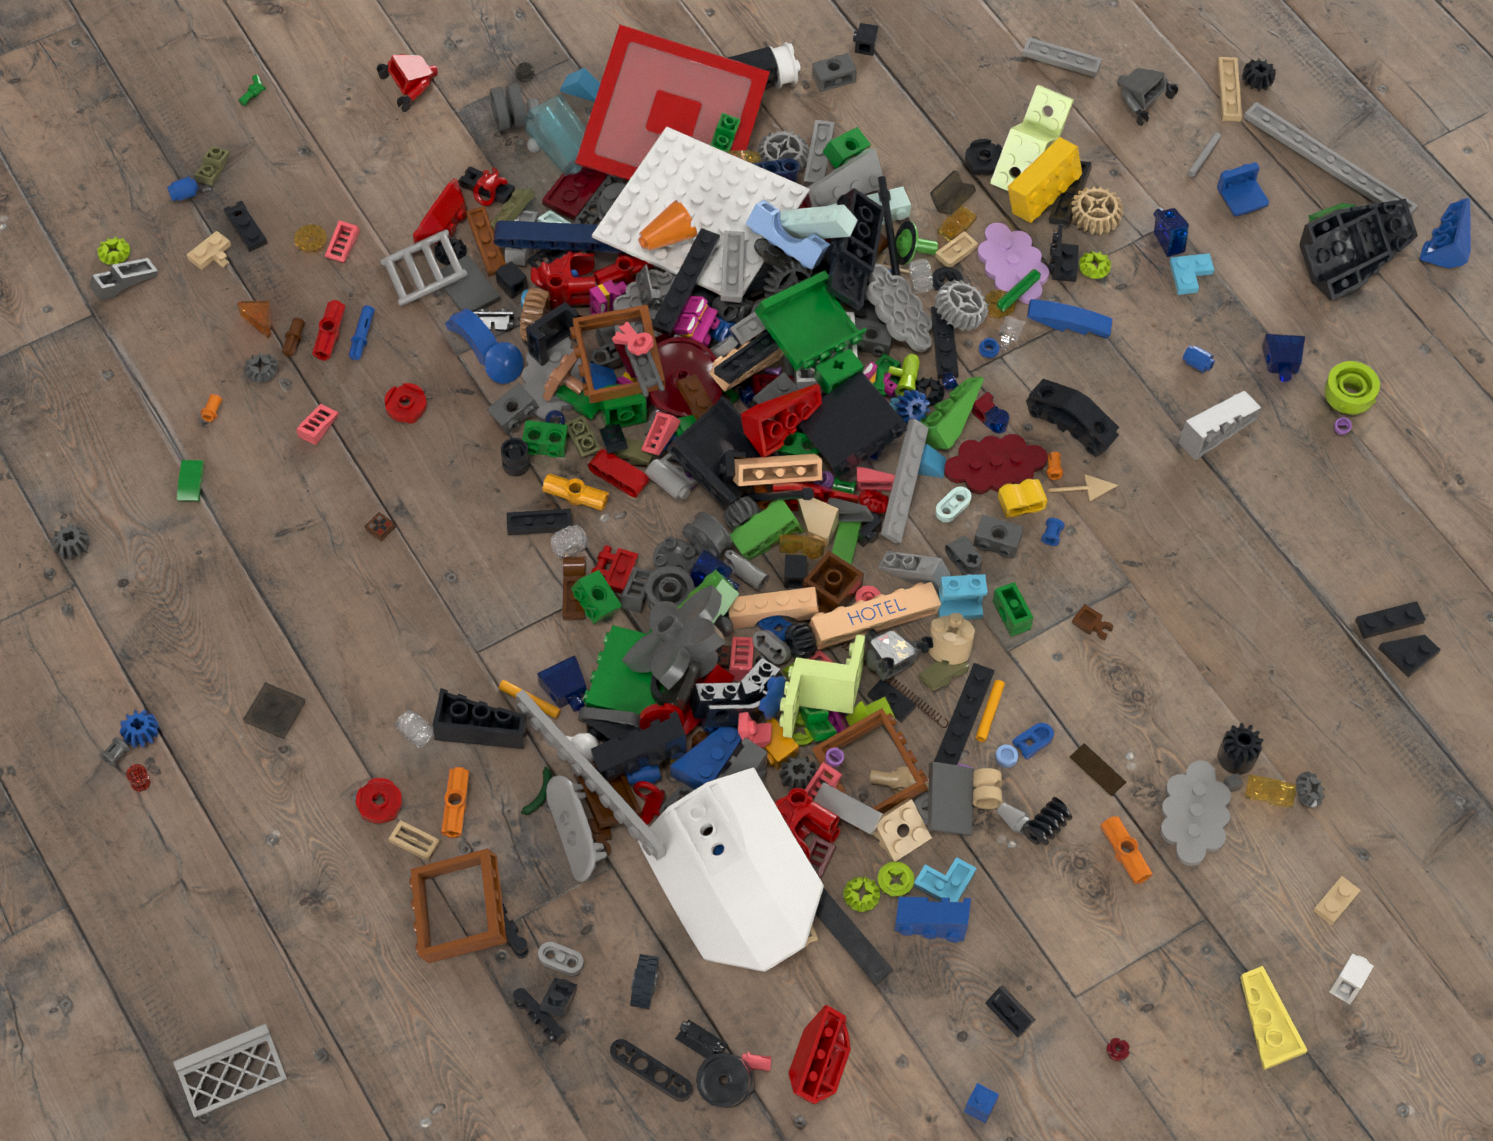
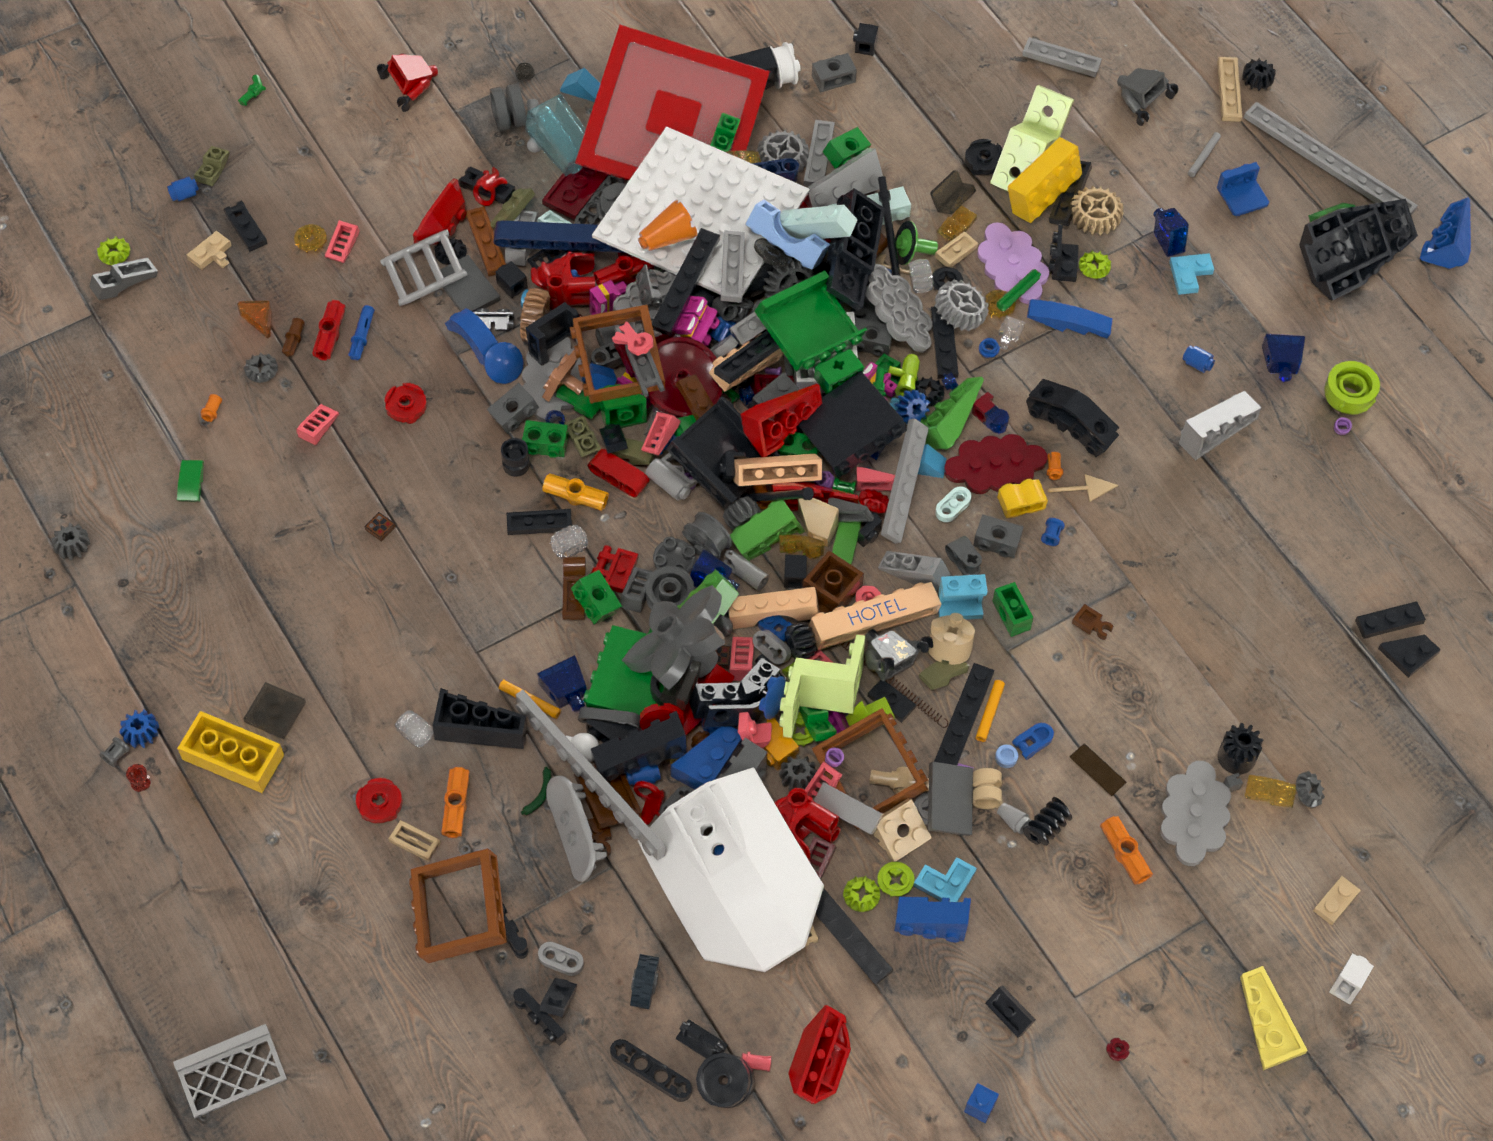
none -> yellow brick [177,711,284,793]

